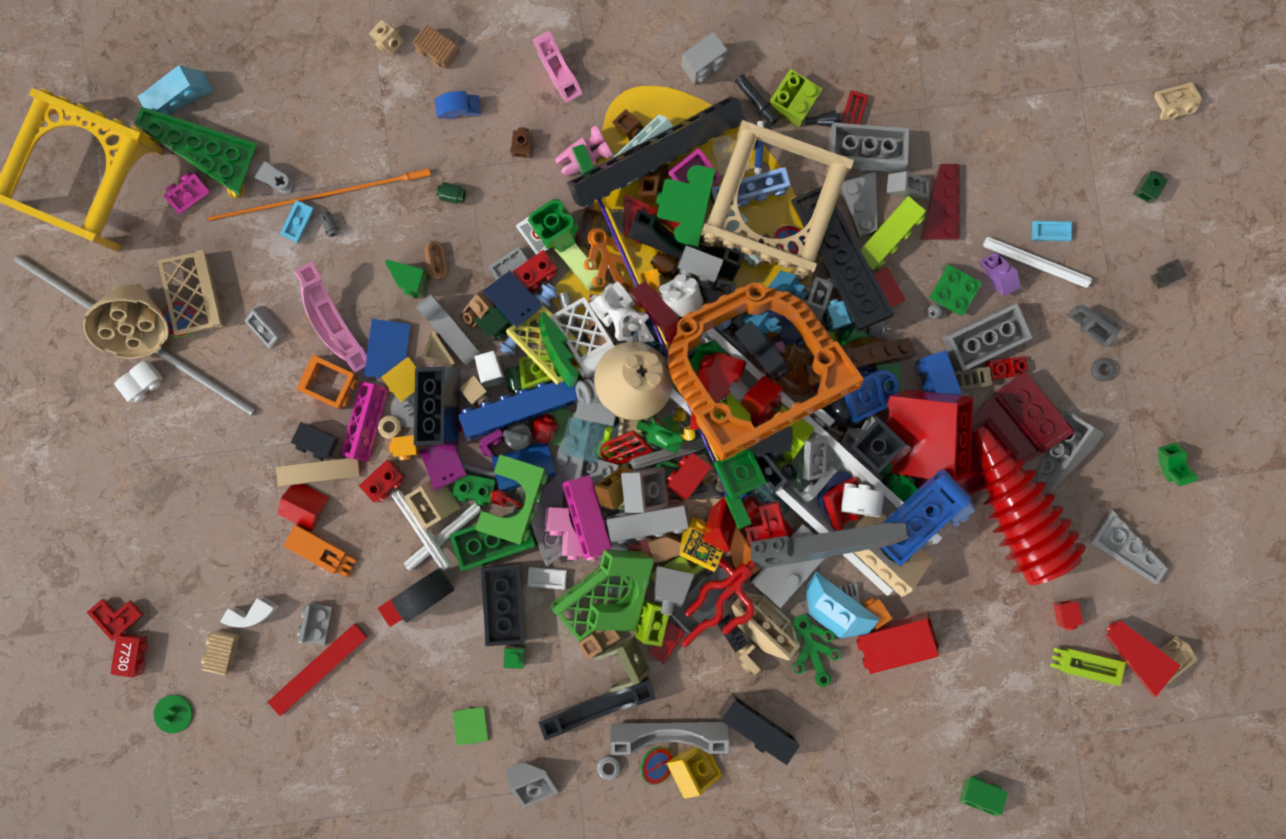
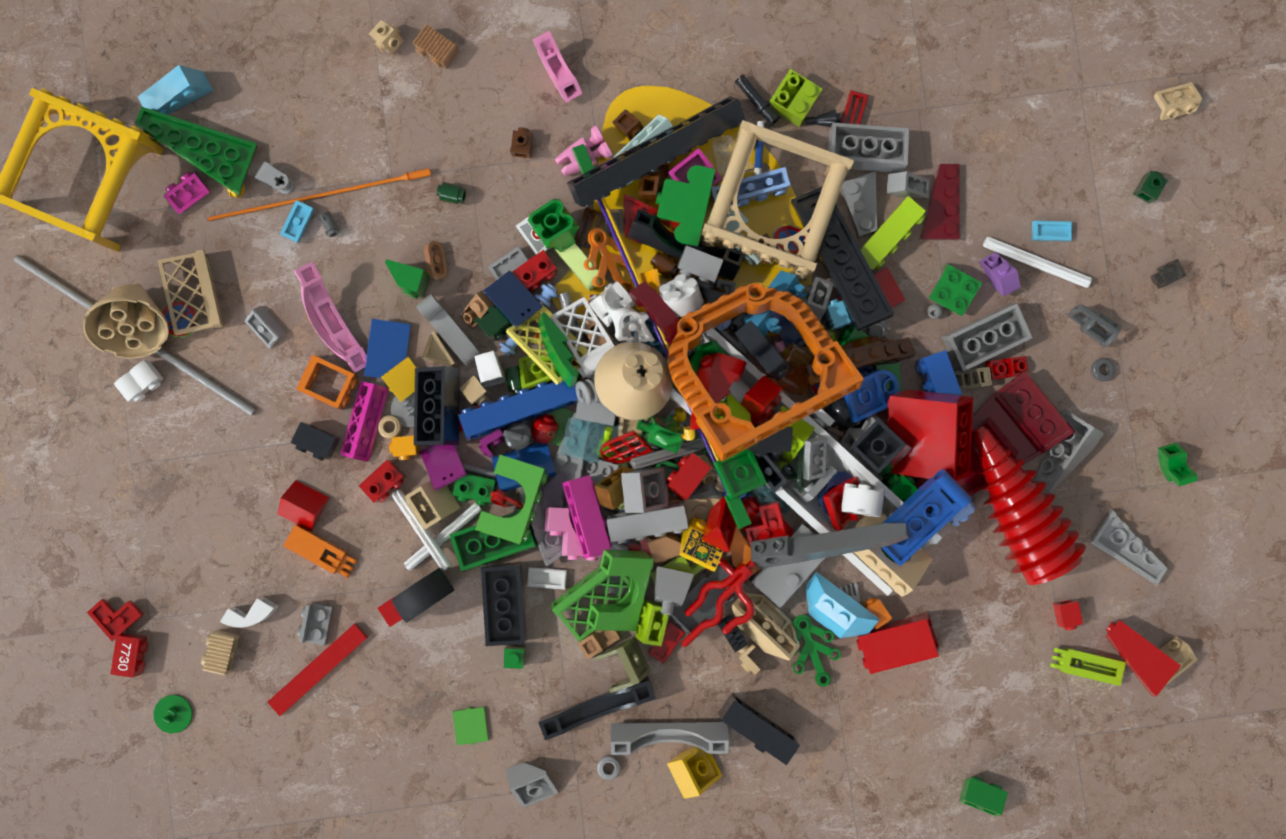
tan slope [276,458,361,486] -> none
blue brick [435,91,481,119] -> none
piece [640,746,674,785] -> none
light grey brick [681,32,727,85] -> none

